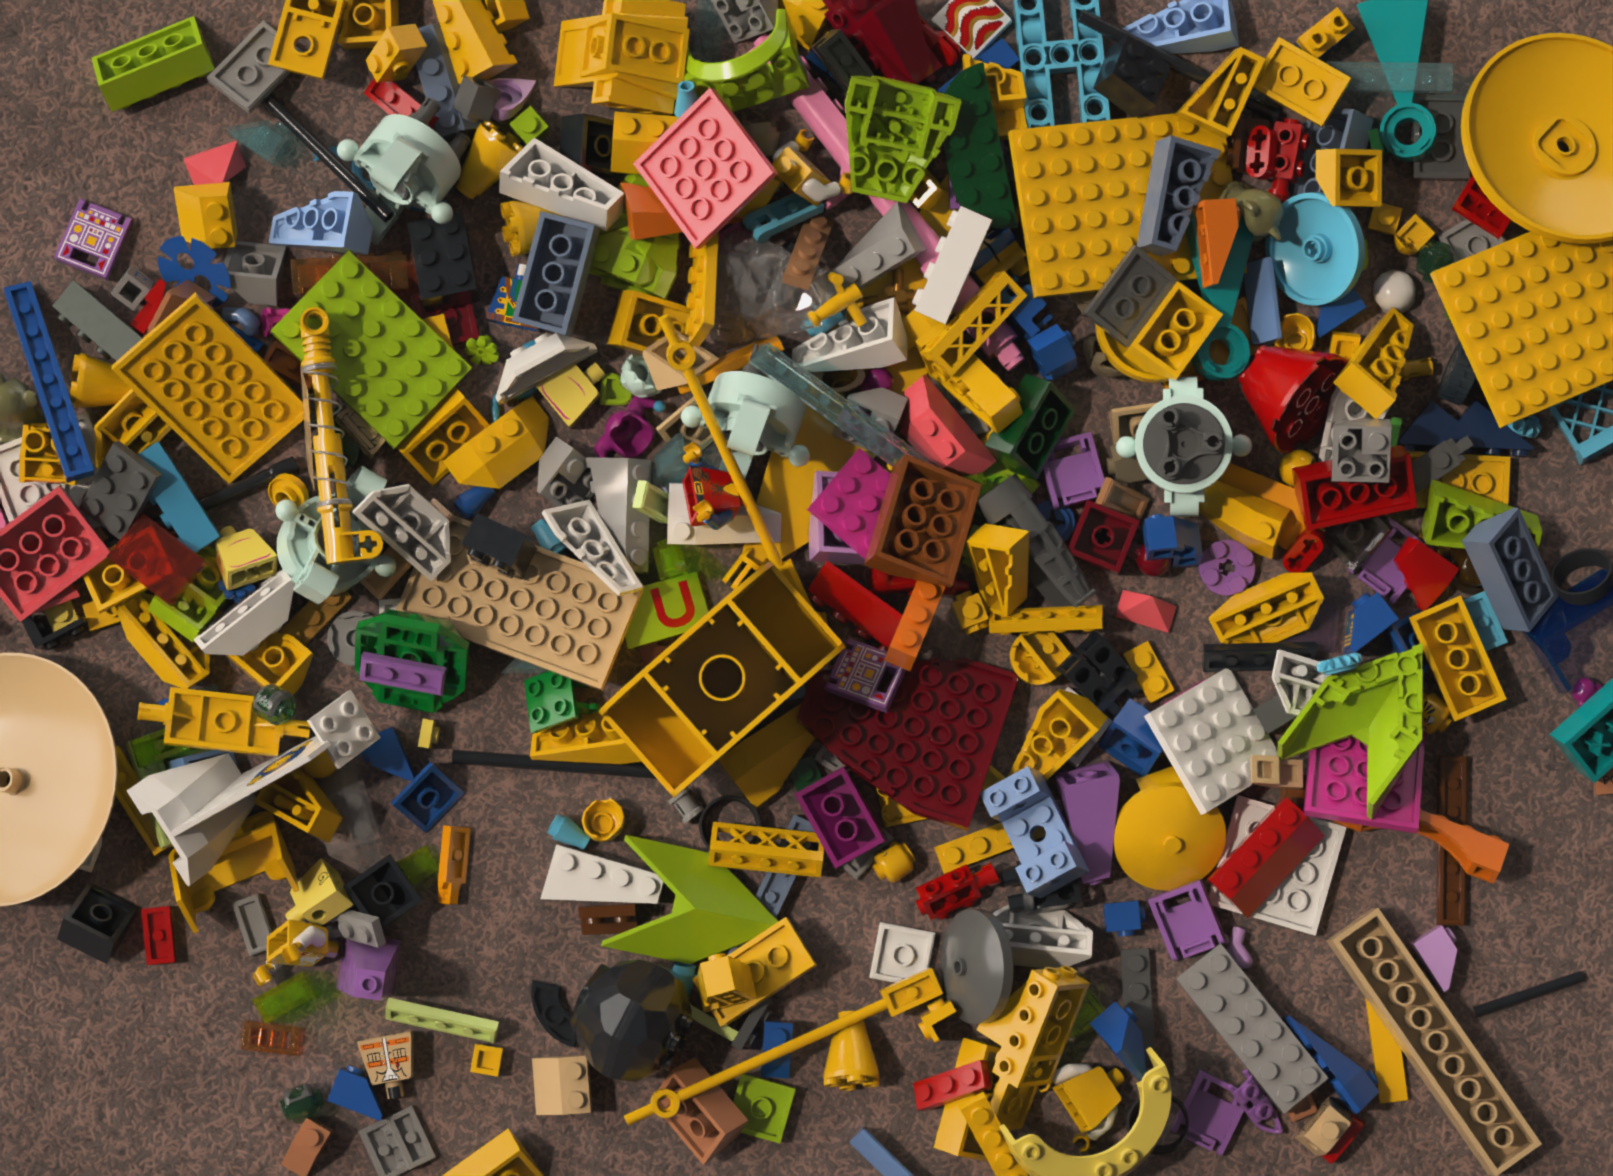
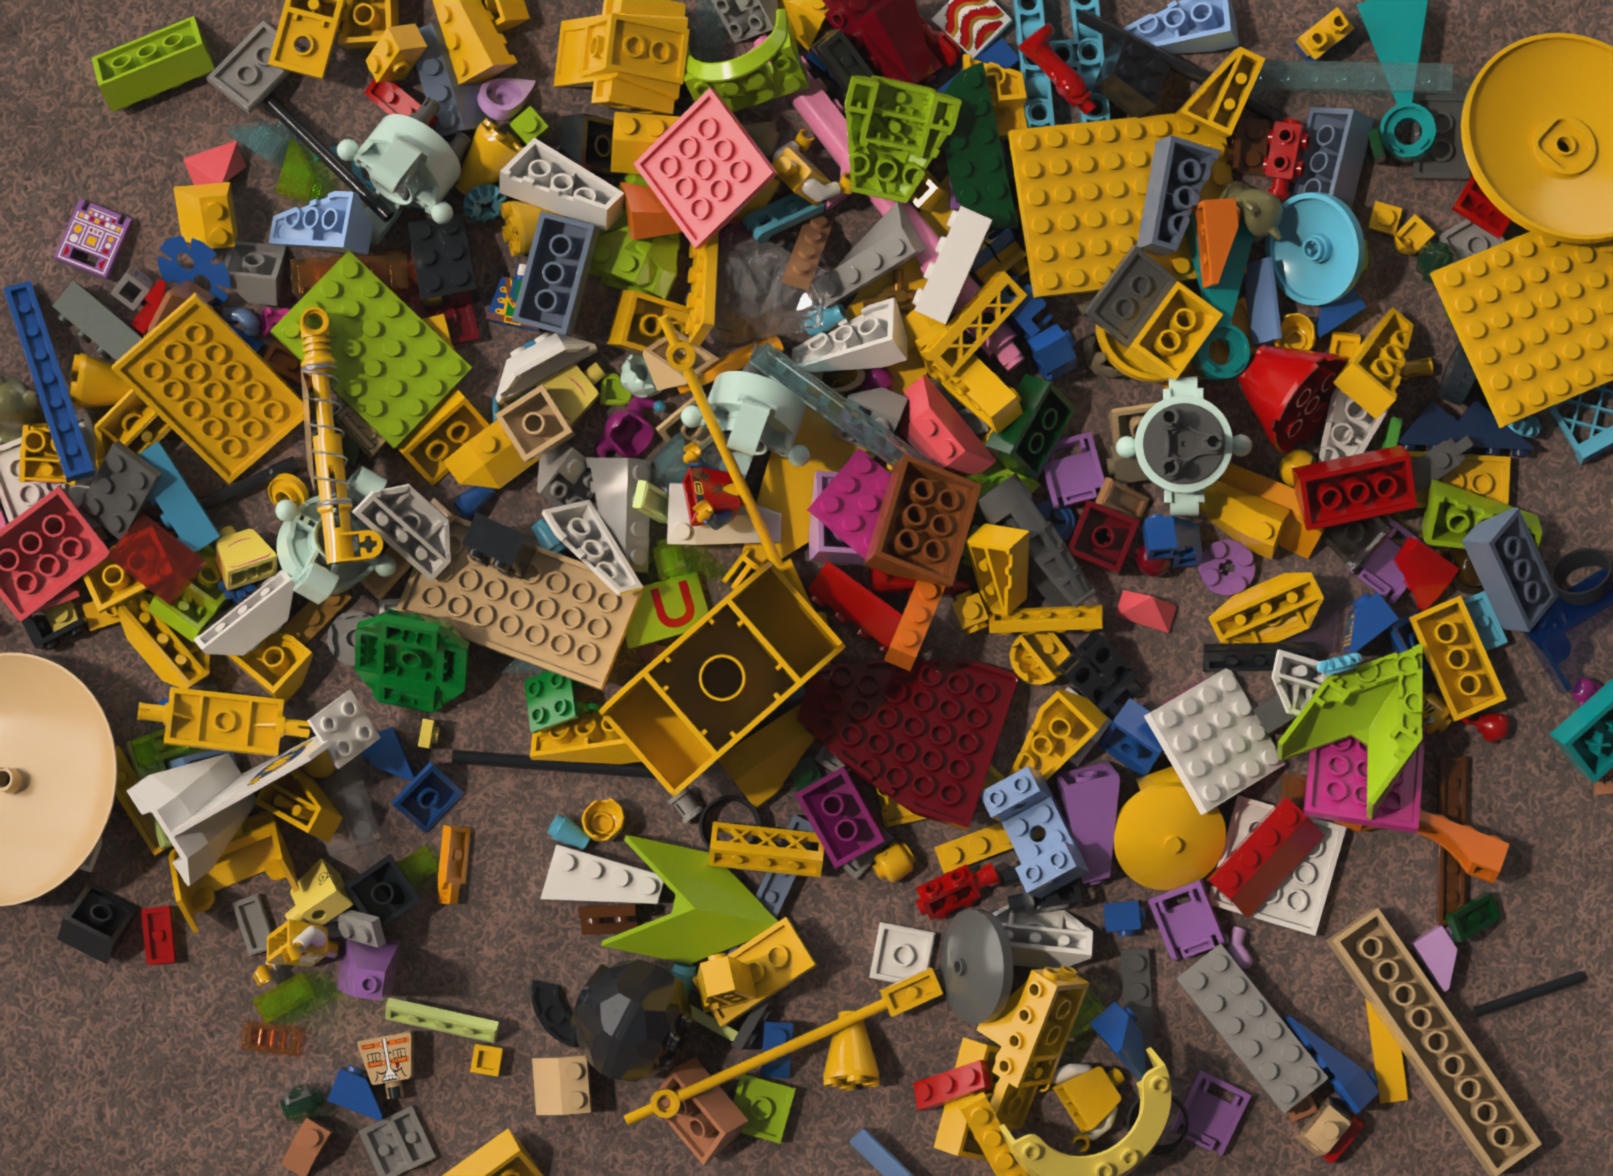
clear green head [253,684,296,726] -> none
medium lavender tile [359,652,447,696] -> none
dark grey brick [453,76,501,123] -> none
lime plant [464,335,500,365] -> none
medium azure cone [674,81,698,119] -> none
yellow piece [807,272,867,328] -> none
medium lavender container [824,638,906,713] -> none
yellow bracket [918,997,956,1043] -> none
yellow plate [1122,641,1175,704] -> none
medium lavender piece [1227,1069,1283,1134] -> none
red beam [1246,125,1277,181] -> none
tan slope [1250,755,1303,790] -> none
yellow plate [1253,37,1352,128] -> none
red beam [1283,529,1326,573] -> none
yellow slope [1316,149,1382,207] -> none
light grey slope [1331,418,1392,483] -> none
white hair [1373,270,1416,314] -> none
none -> clear neon green slope [275,139,321,205]
none -> medium azure gear [463,184,507,224]
none -> tan slope [494,384,576,462]
none -> red piece [1018,22,1096,115]
none -> dark green plate [1445,892,1501,942]
none -> red piece [1460,713,1510,744]

